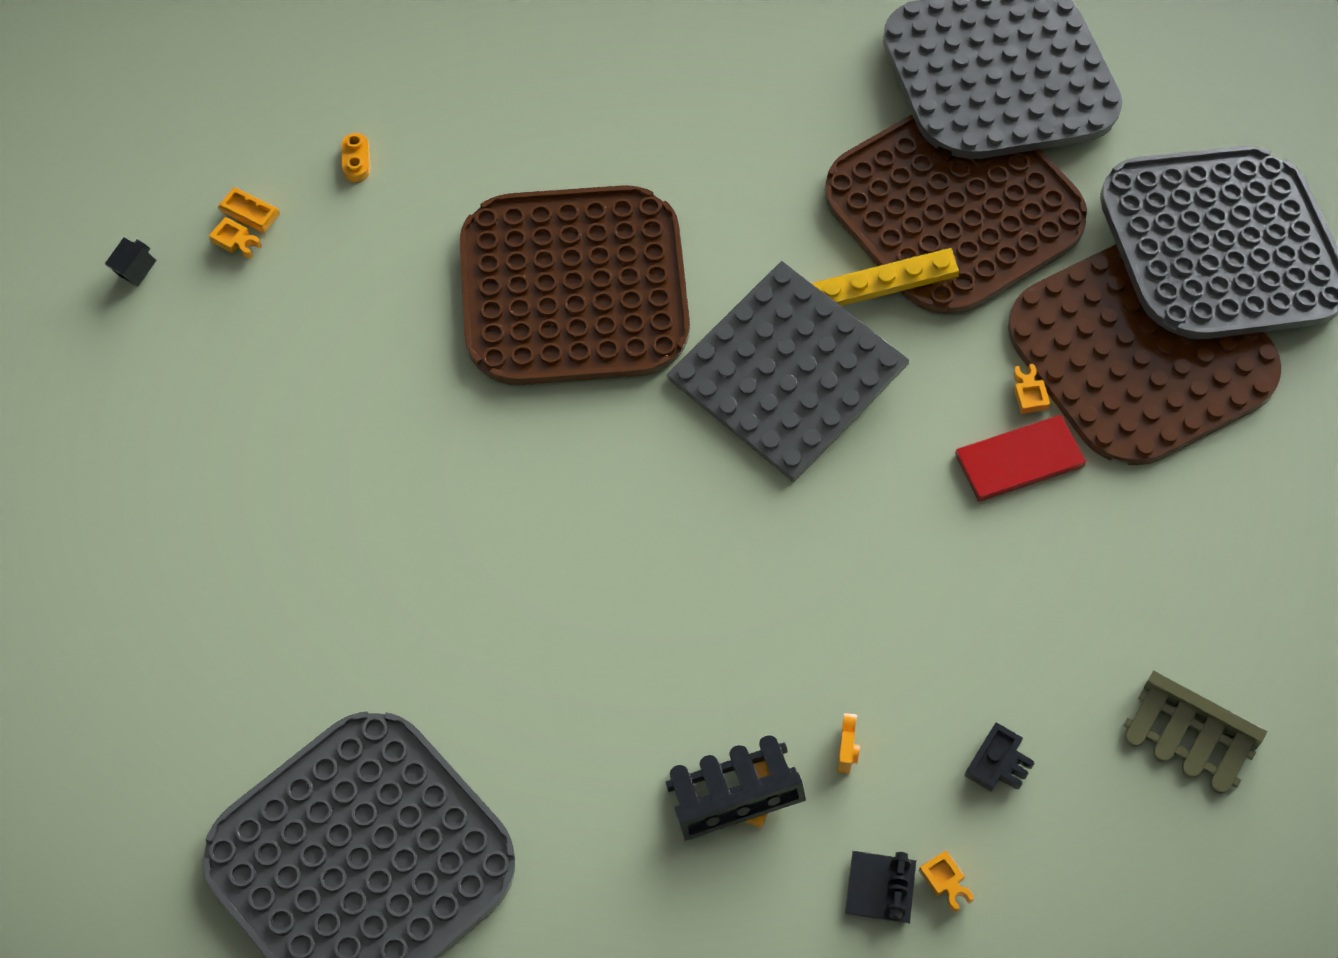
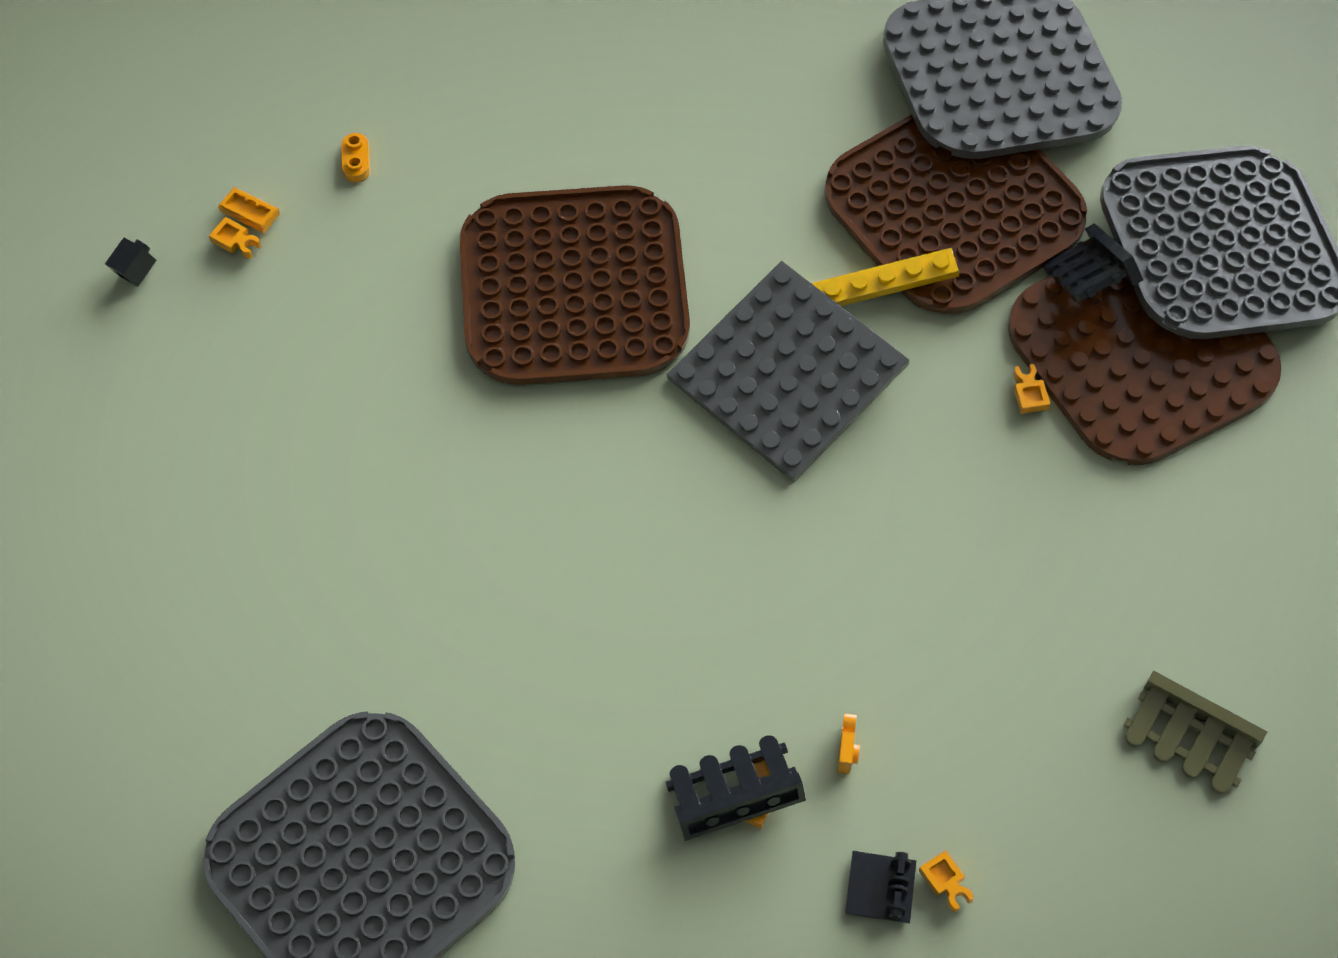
red tile [955,415,1086,502] -> none
black hinge [964,722,1035,792] -> none
none -> black fence [1043,223,1143,302]

